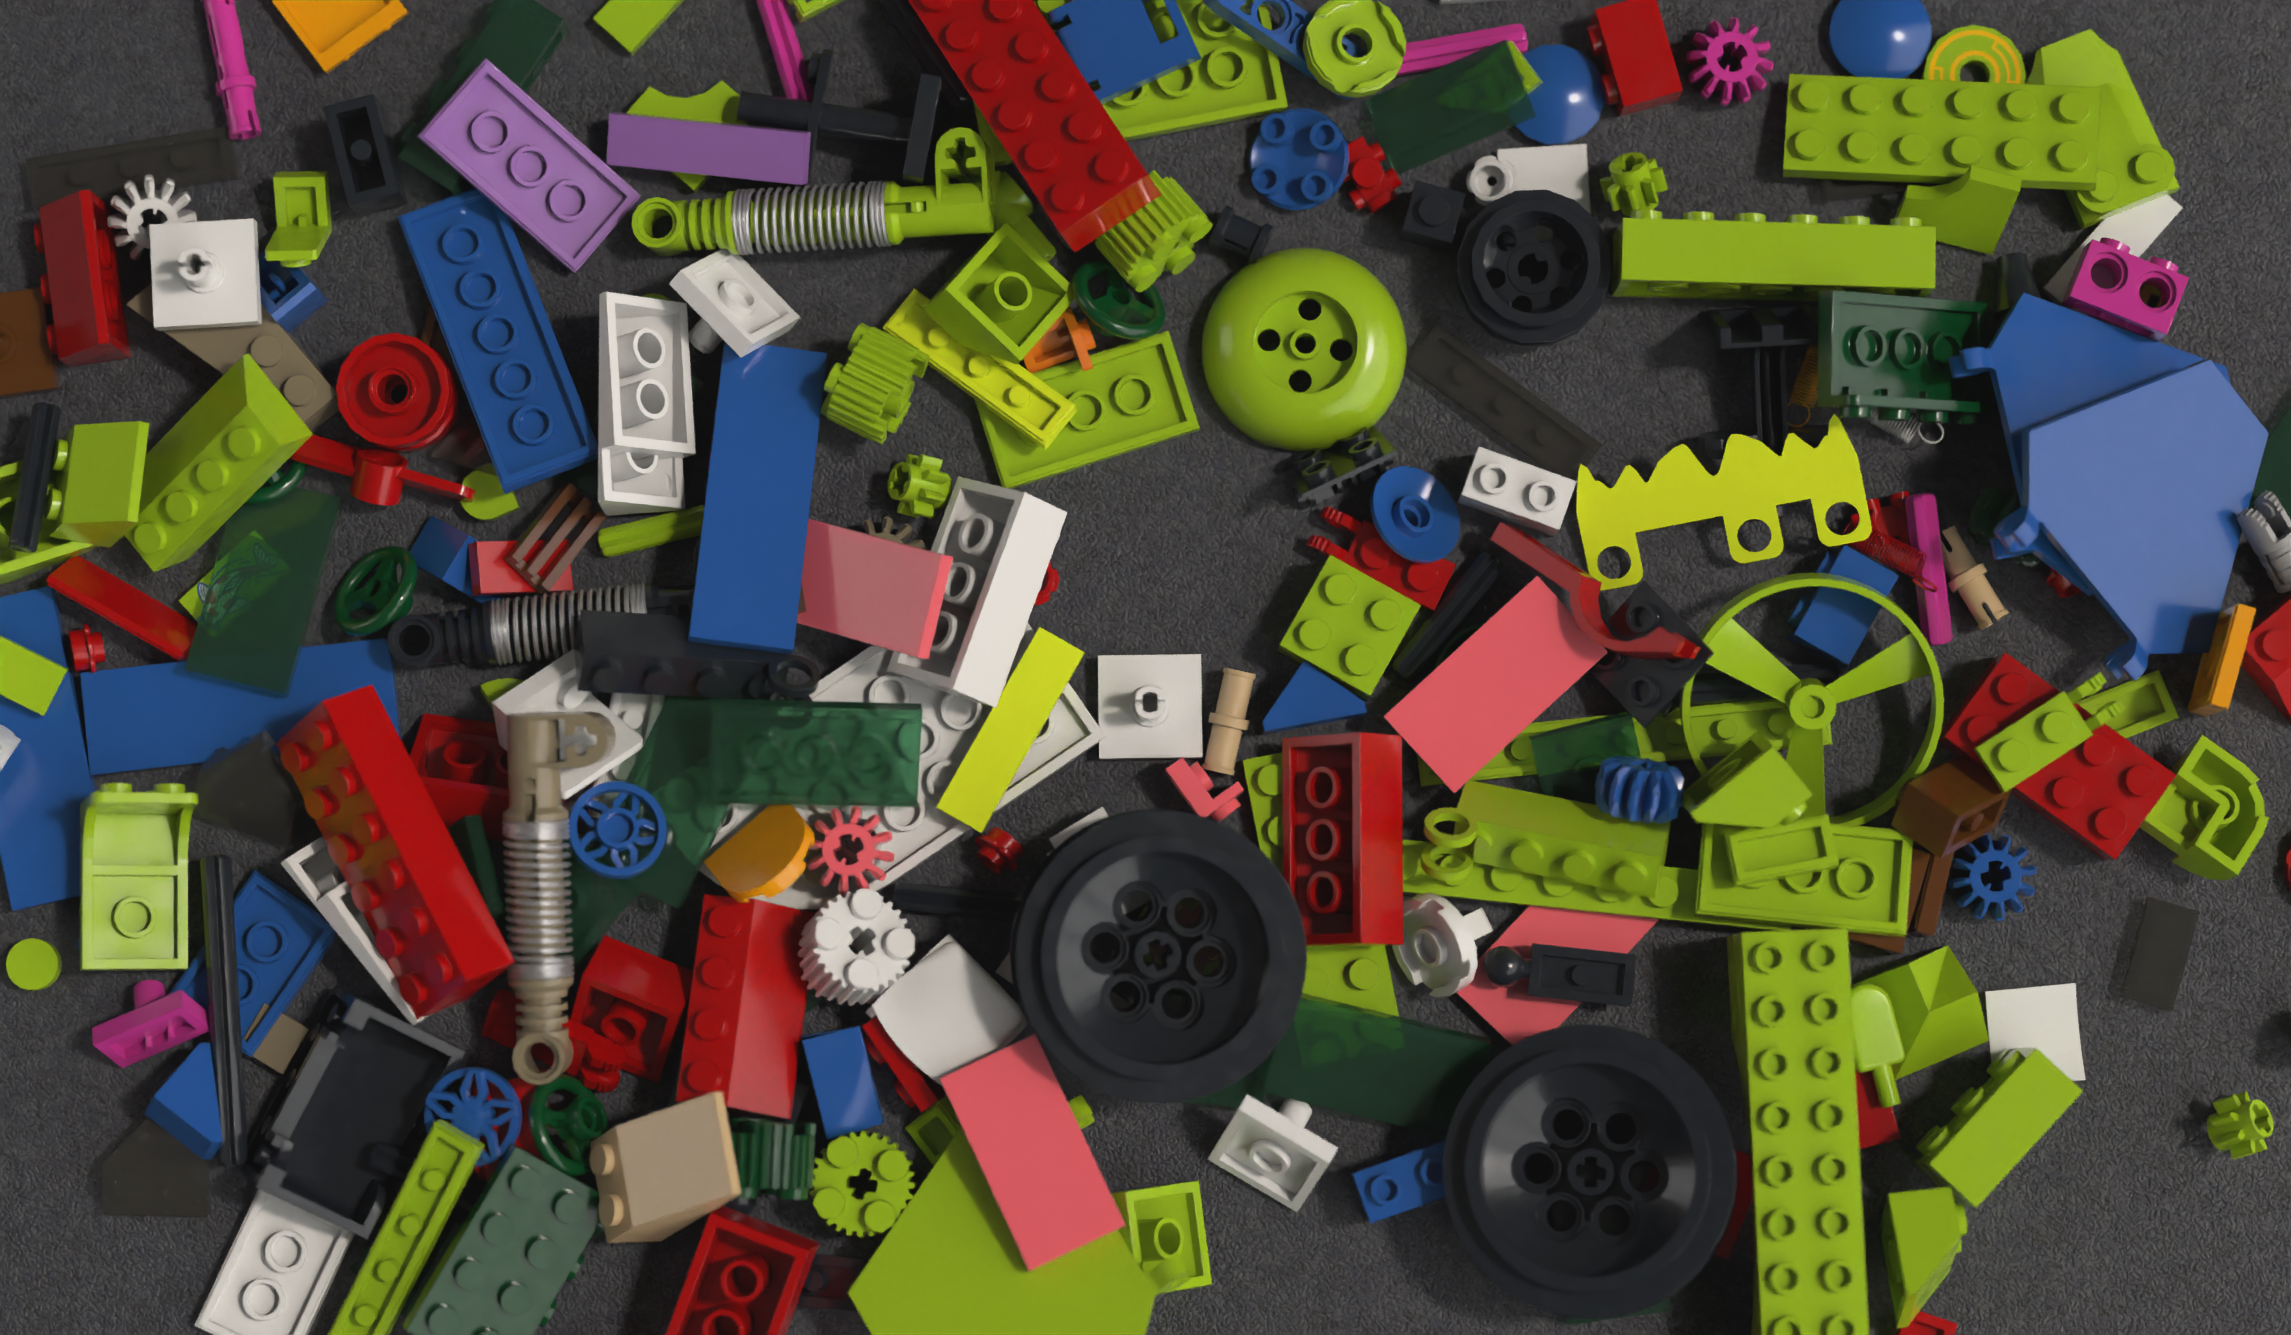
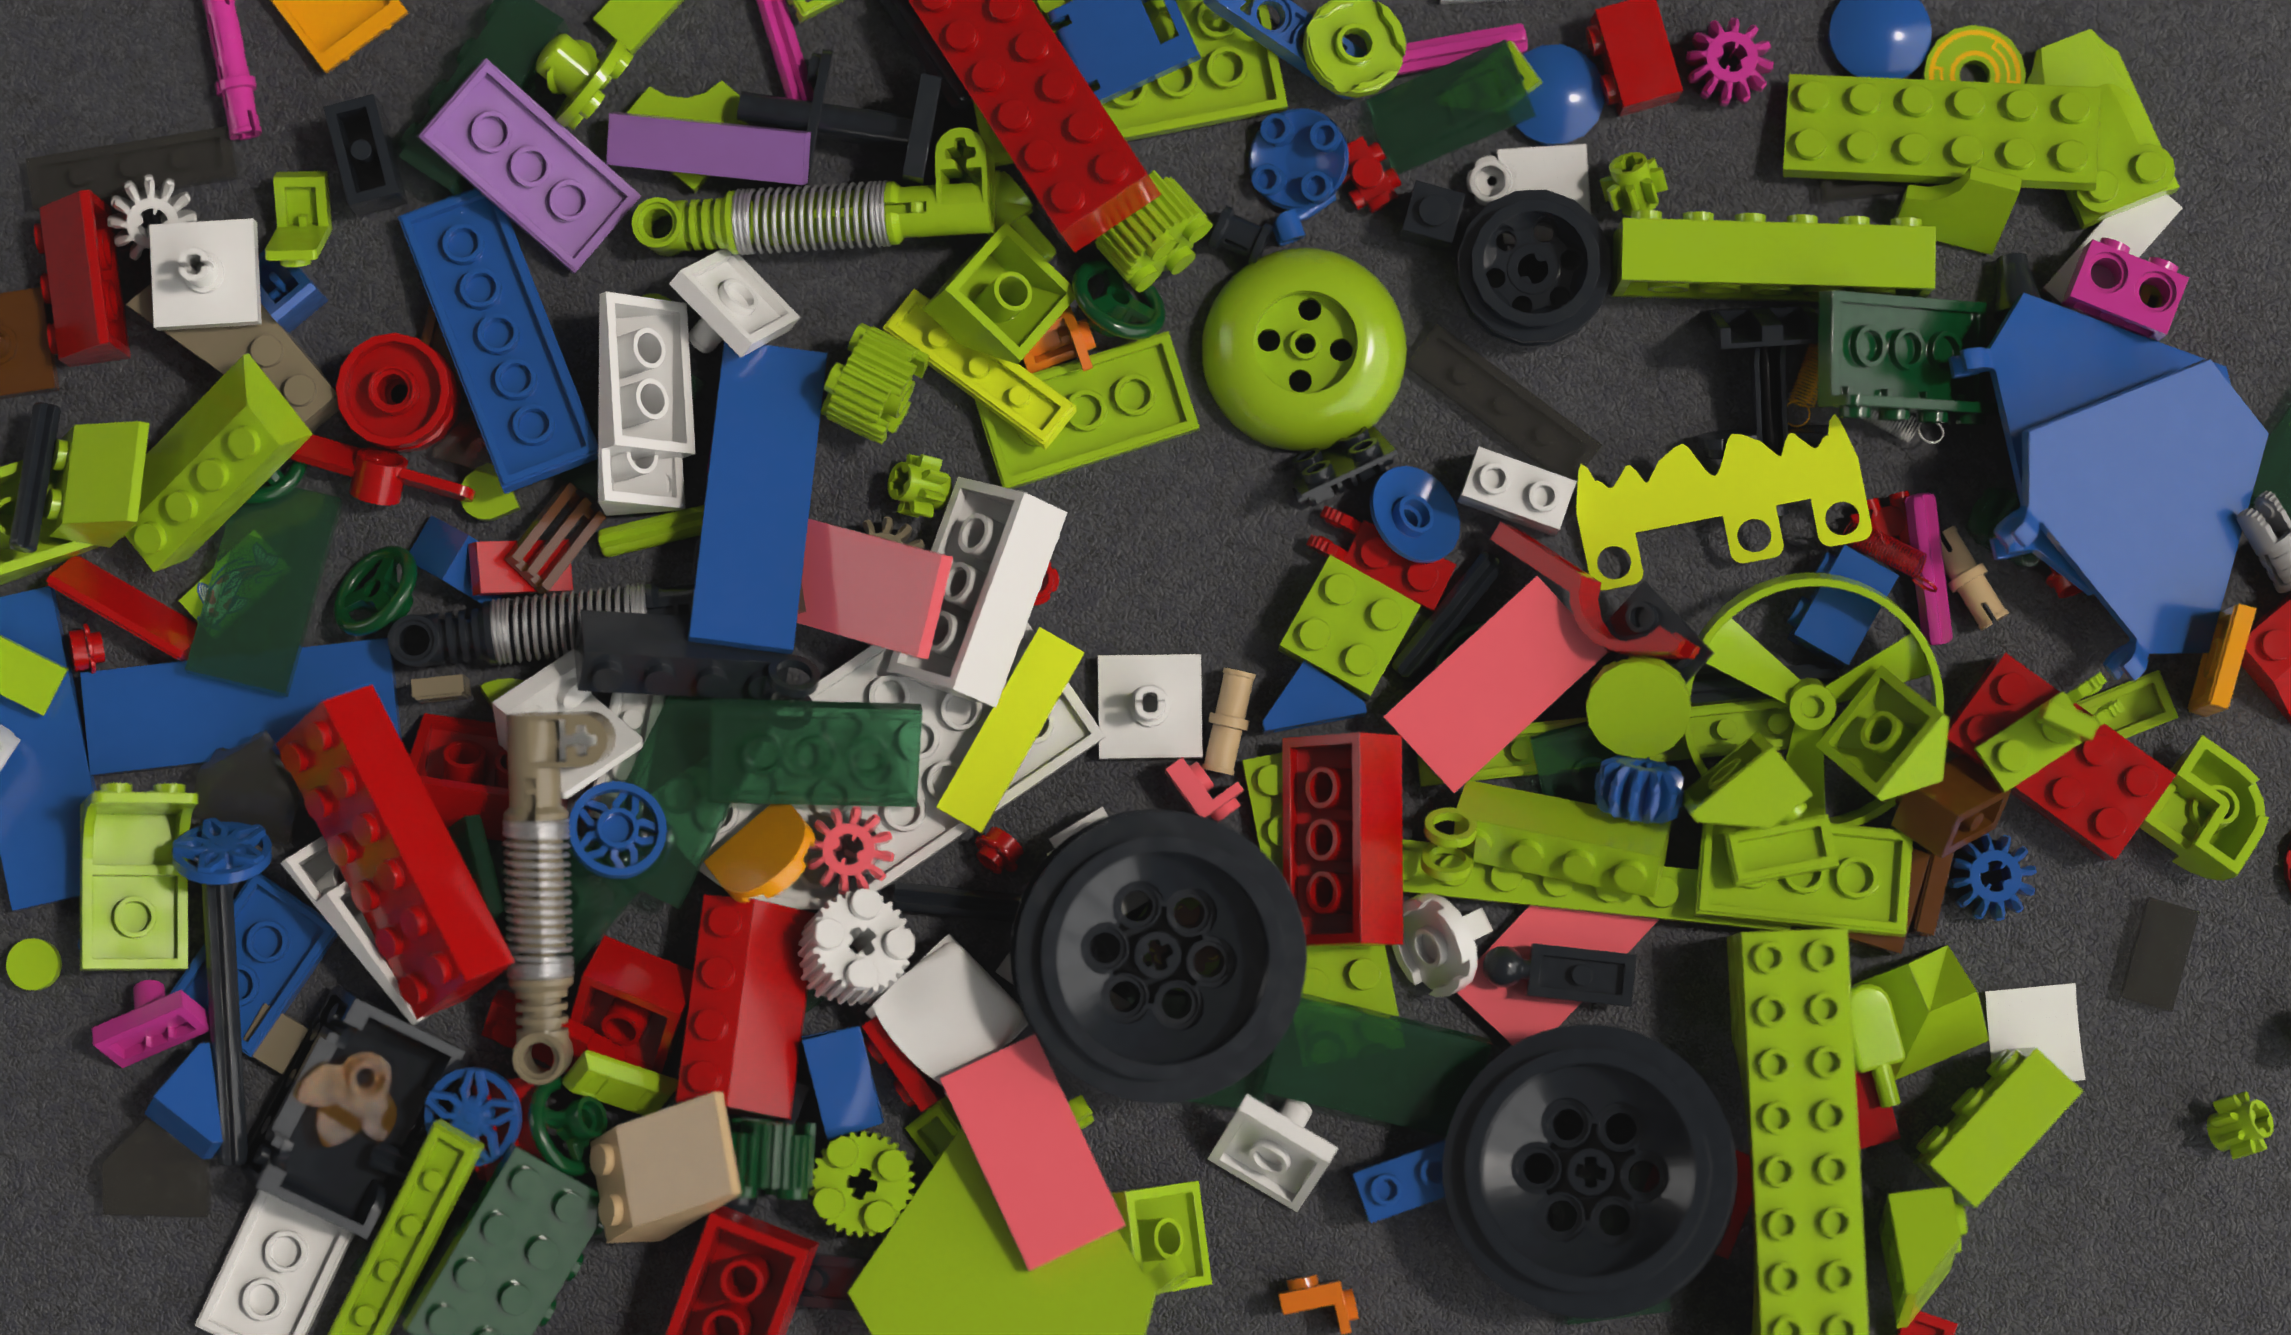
none -> blue wheel [172,818,272,885]
none -> clear orange plate [296,1051,397,1147]
none -> dark tan tile [411,674,471,704]
none -> lime plate [536,33,634,130]
none -> lime tile [562,1050,679,1116]
none -> blue hand [1273,194,1337,246]
none -> orange bracket [1278,1274,1359,1335]
none -> lime tile [1586,655,1691,759]
none -> lime slope [1815,665,1949,801]
none -> lime tile [2035,700,2099,742]

